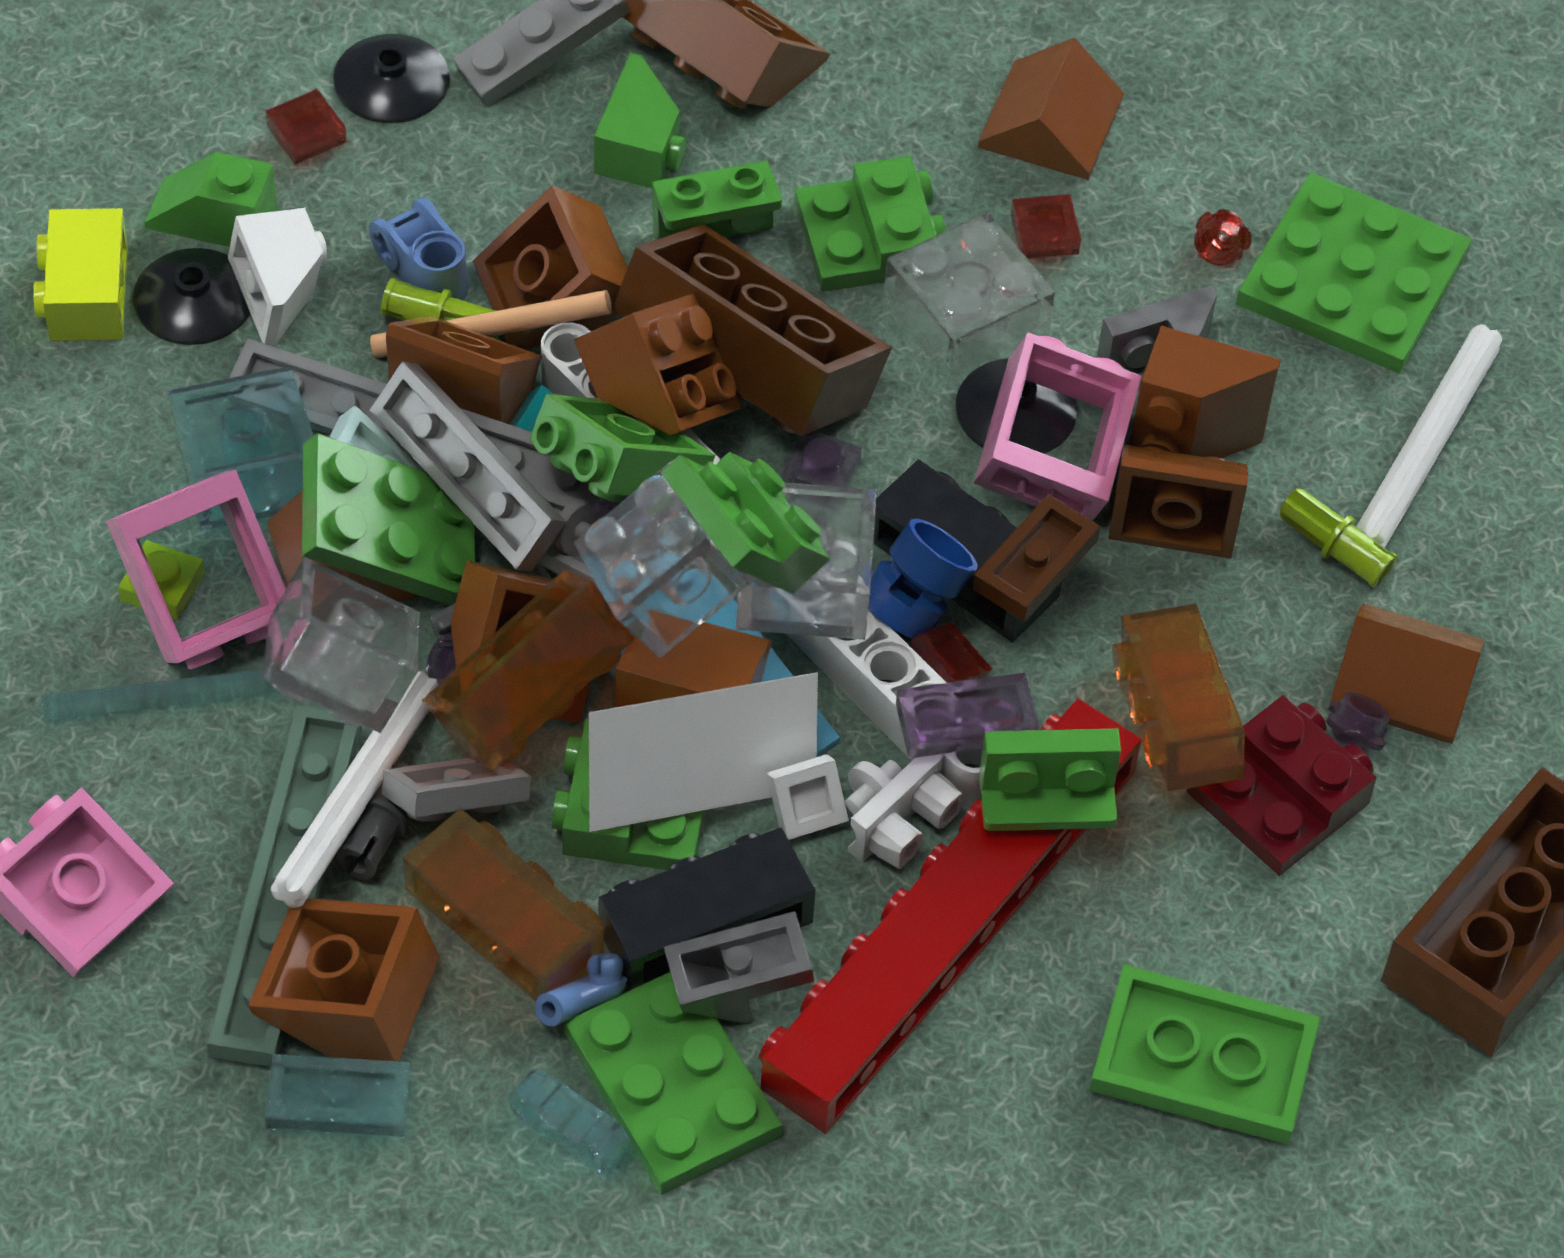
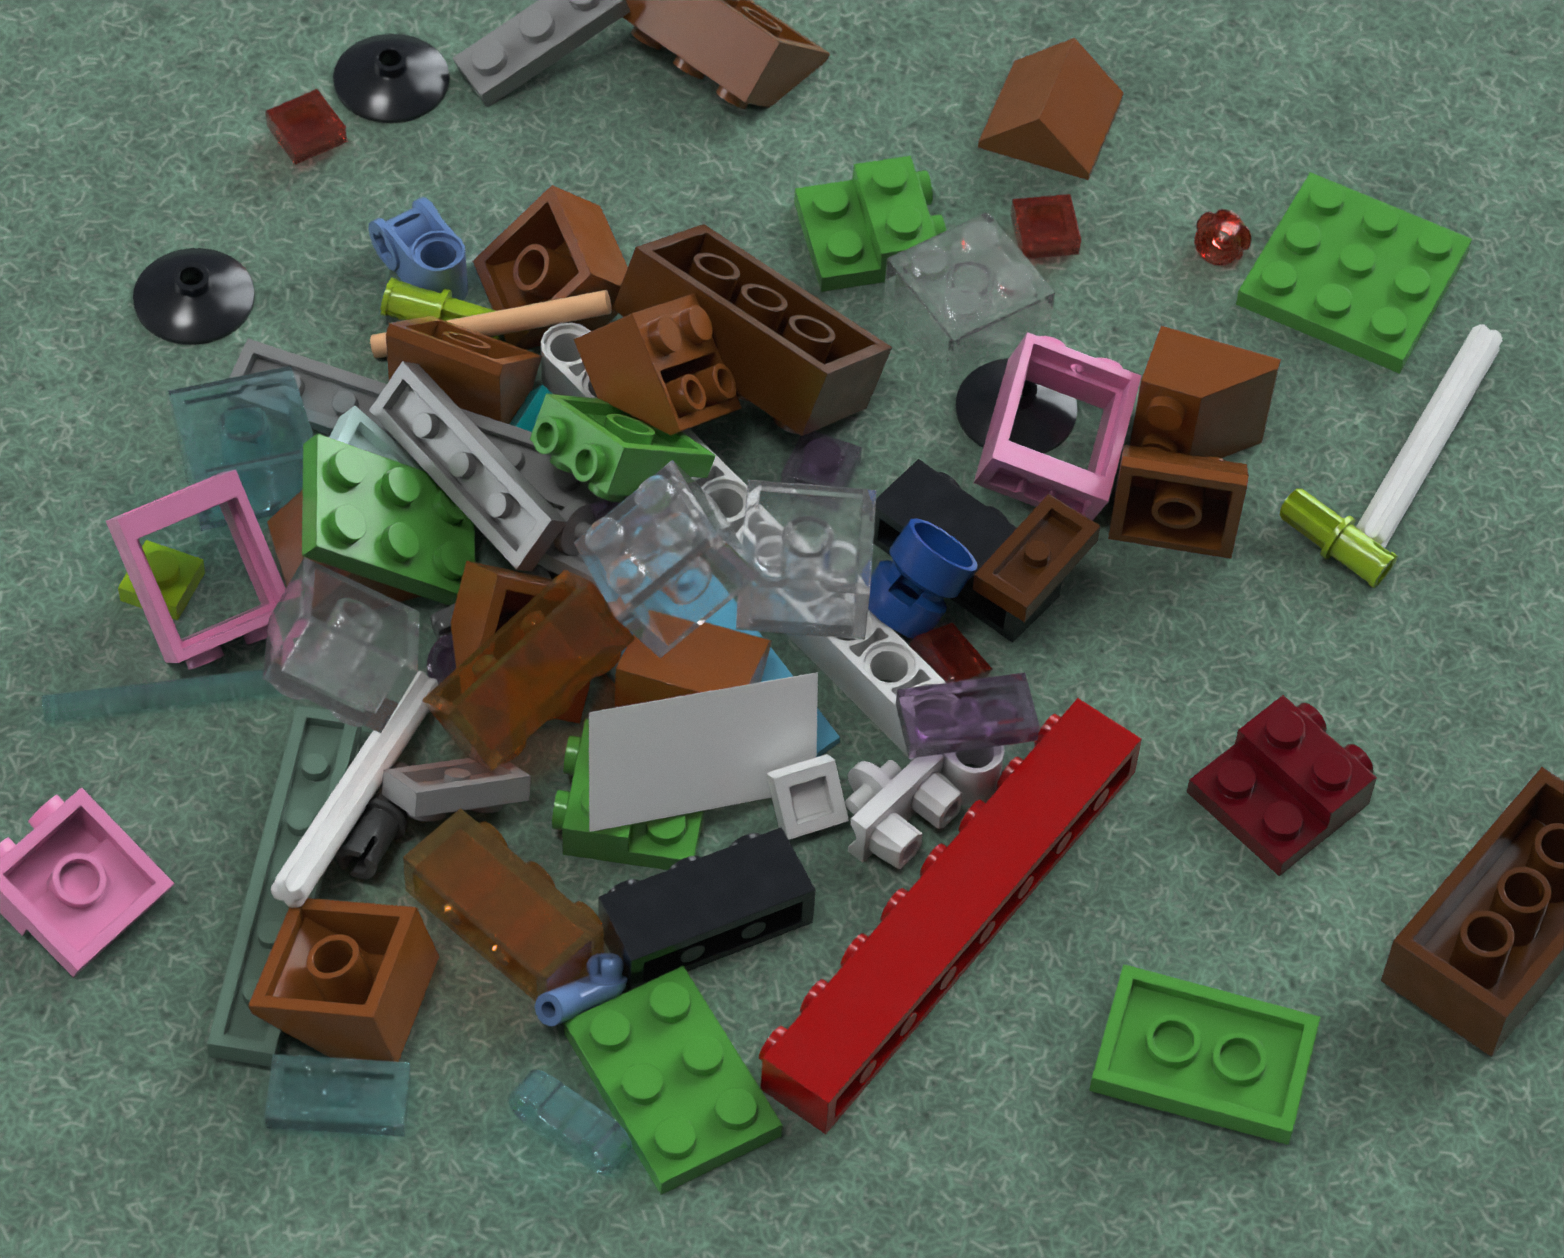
neon yellow brick [34,208,128,341] -> none
bright green slope [144,152,278,247] -> none
white slope [228,208,327,346] -> none
bright green slope [594,53,687,189] -> none
bright green bracket [652,160,782,240] -> none
bright green plate [661,452,831,594] -> none
flat silver slope [664,911,814,1023] -> none
bright green bracket [979,729,1121,831] -> none
flat silver slope [1097,285,1217,368] -> none
clear orange brick [1112,603,1244,792] -> none
clear purple plate [1326,692,1390,751] -> none
dark orange slope [1329,603,1484,744] -> none

